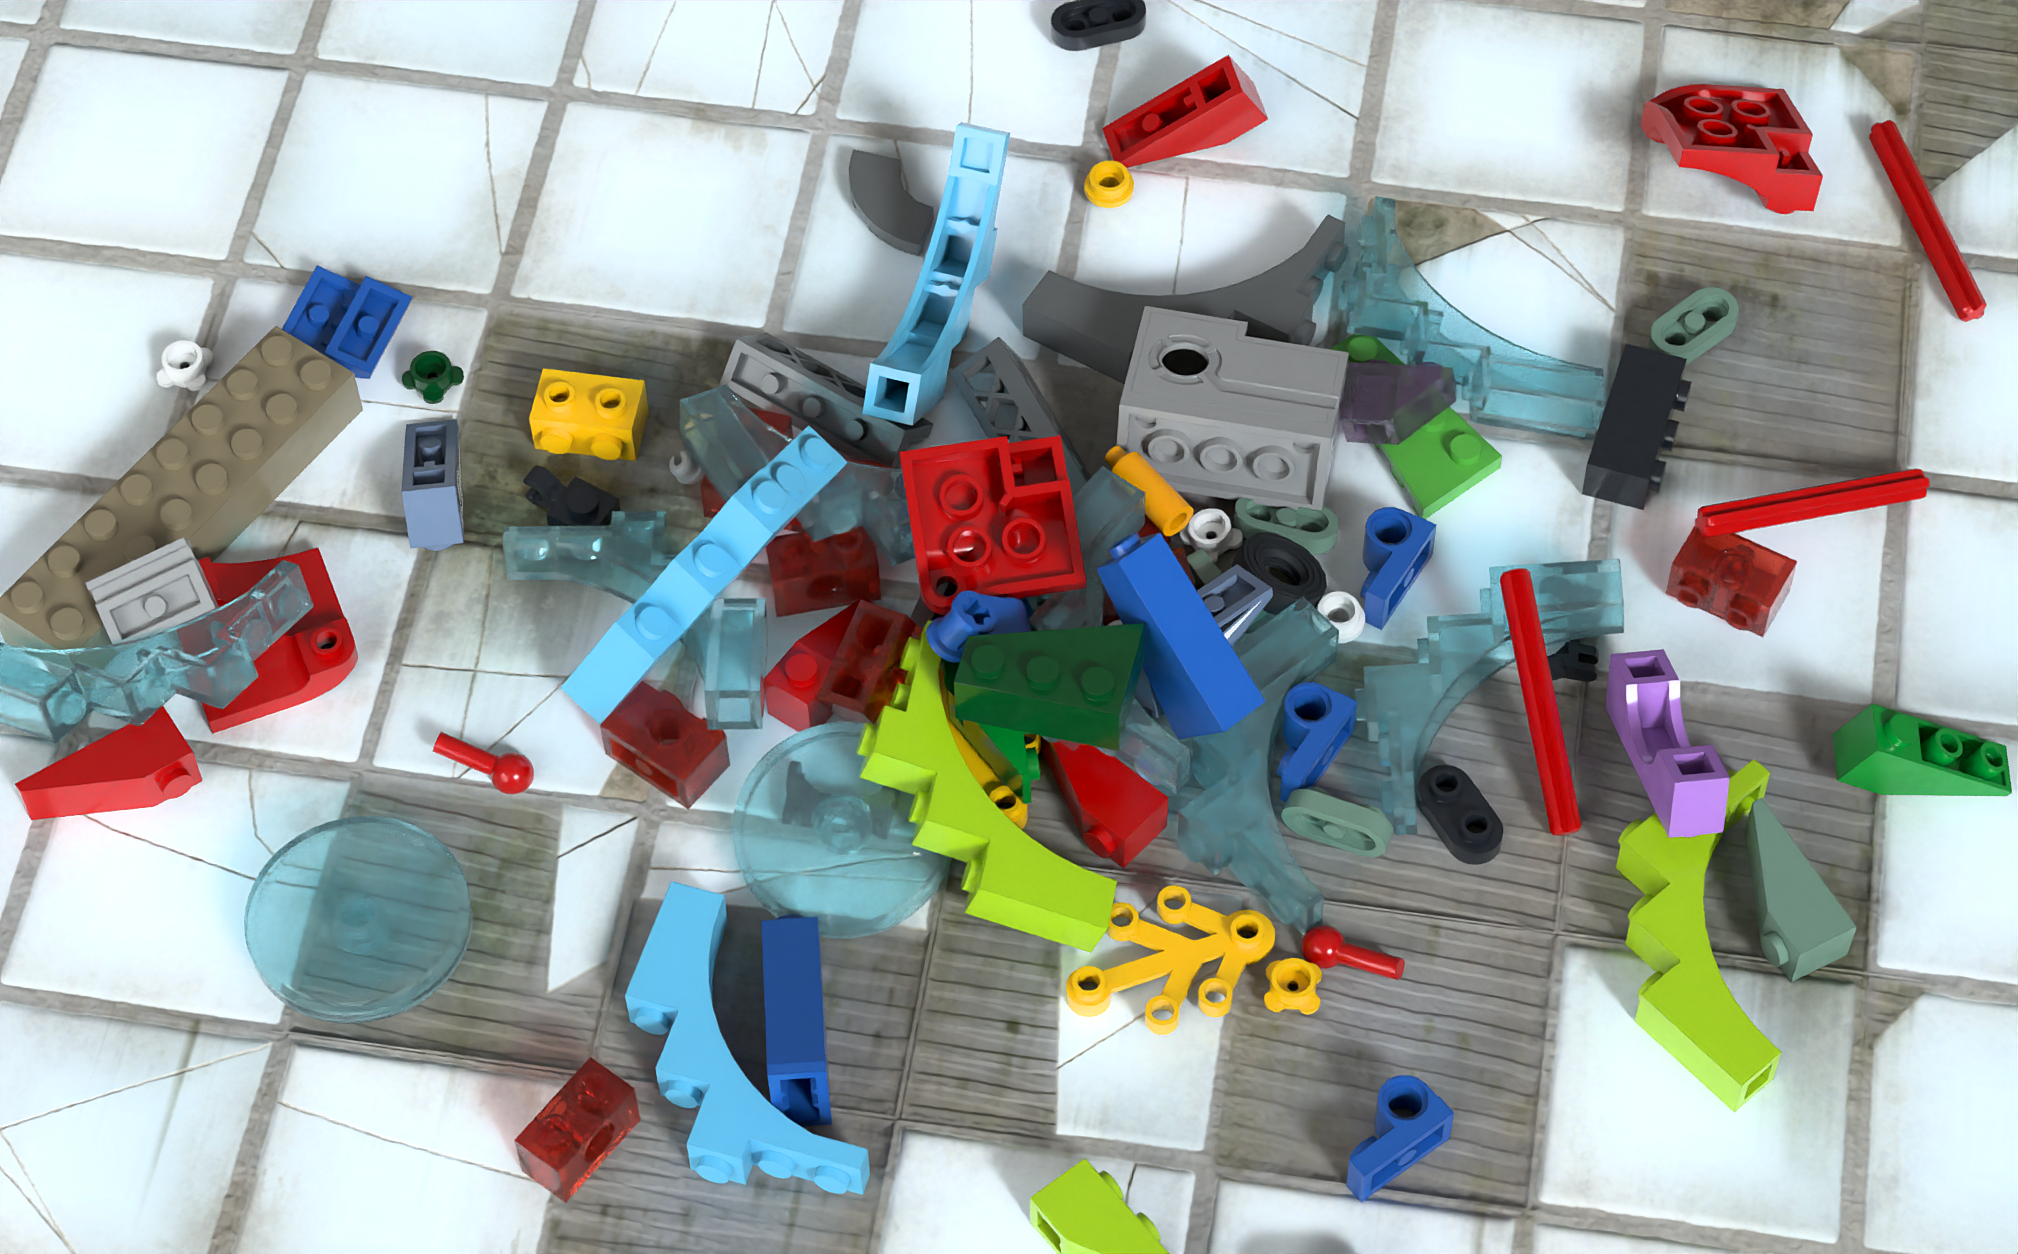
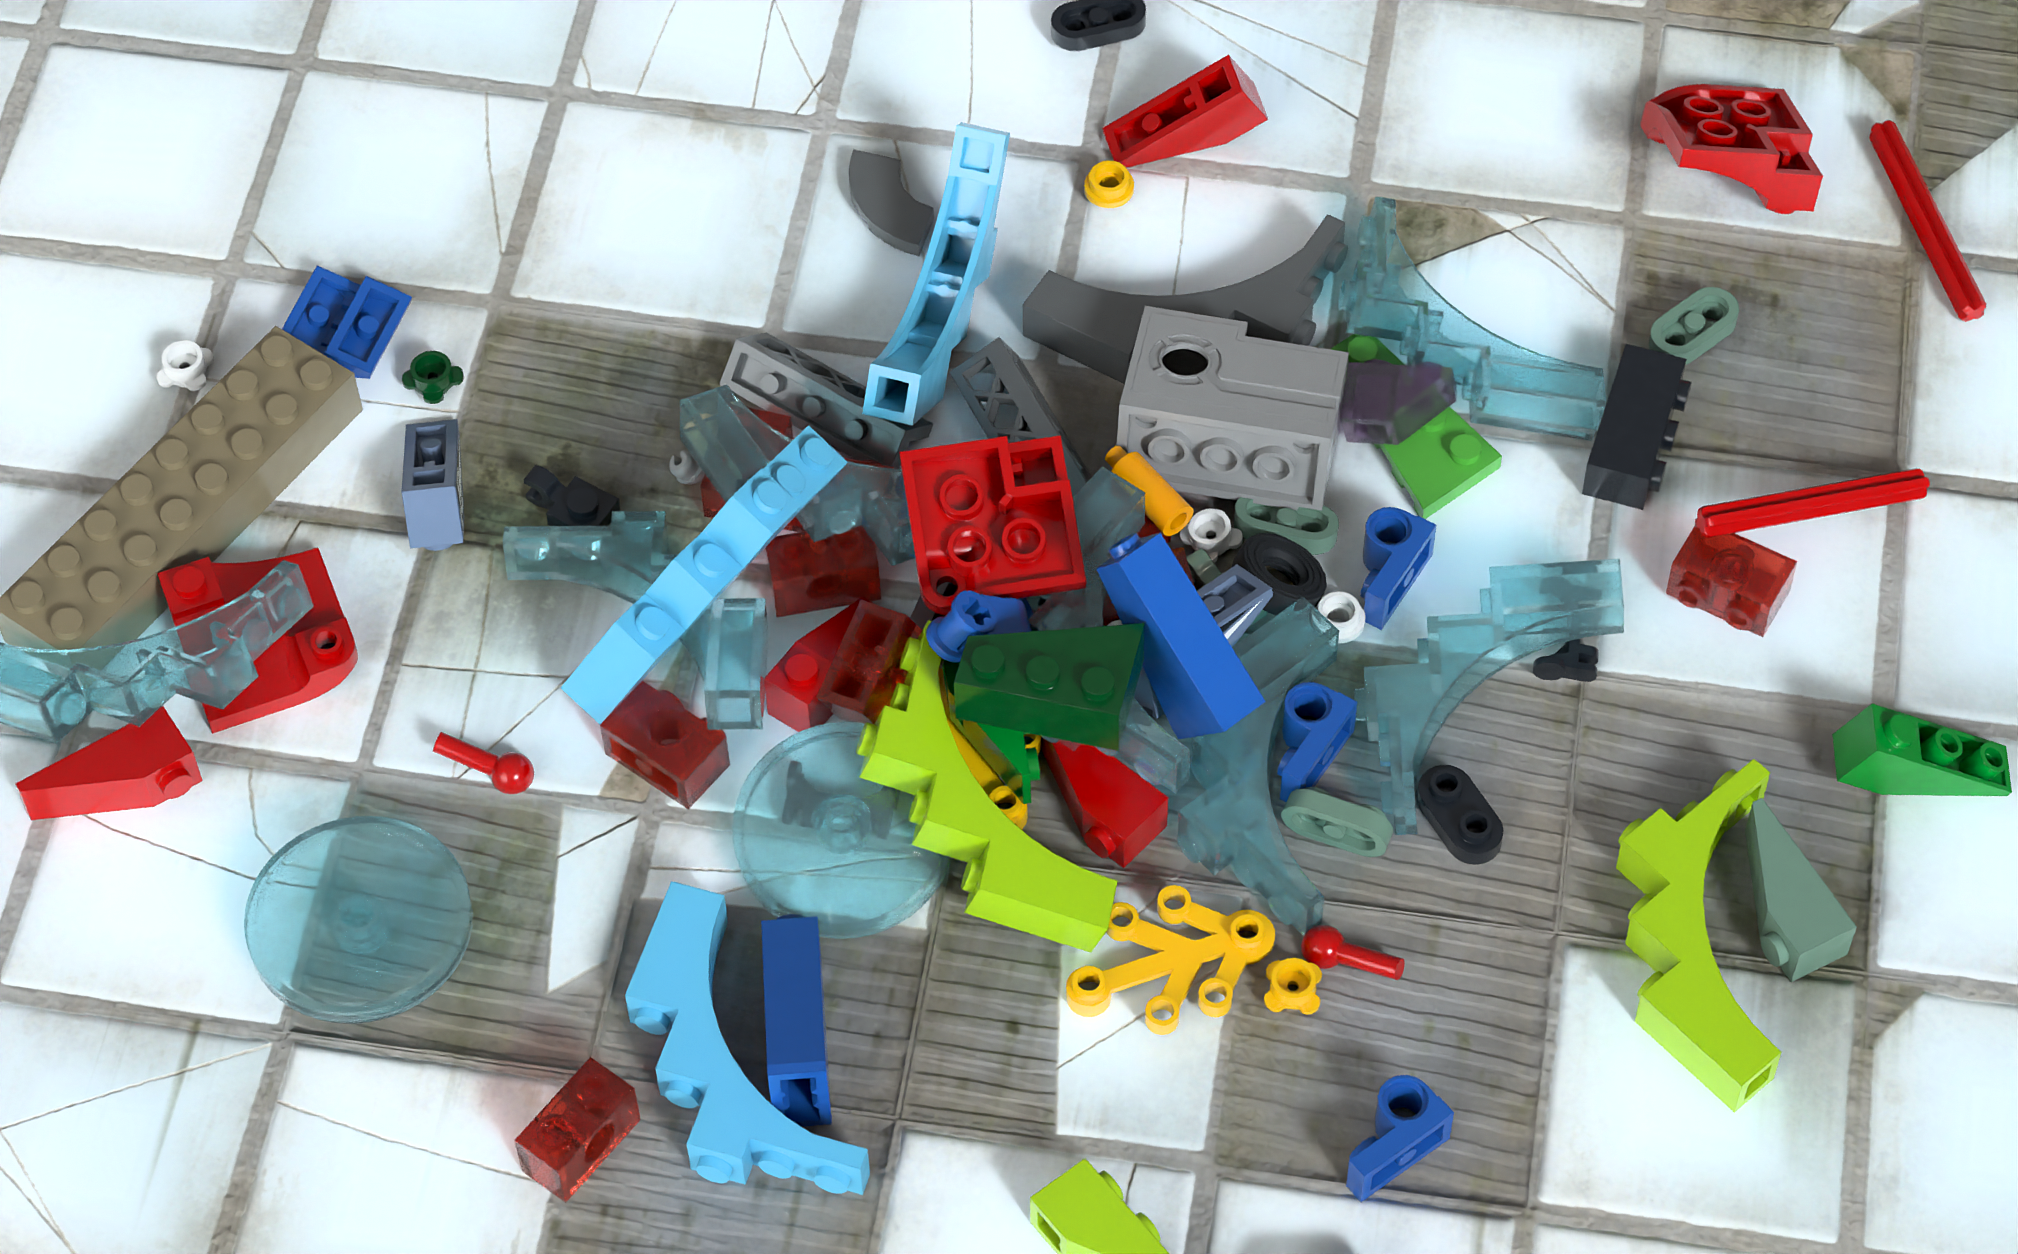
light grey plate [85,537,220,656] -> none
yellow brick [529,368,649,461] -> none
red axle [1499,568,1582,836] -> none
medium lavender arch [1605,649,1730,838] -> none

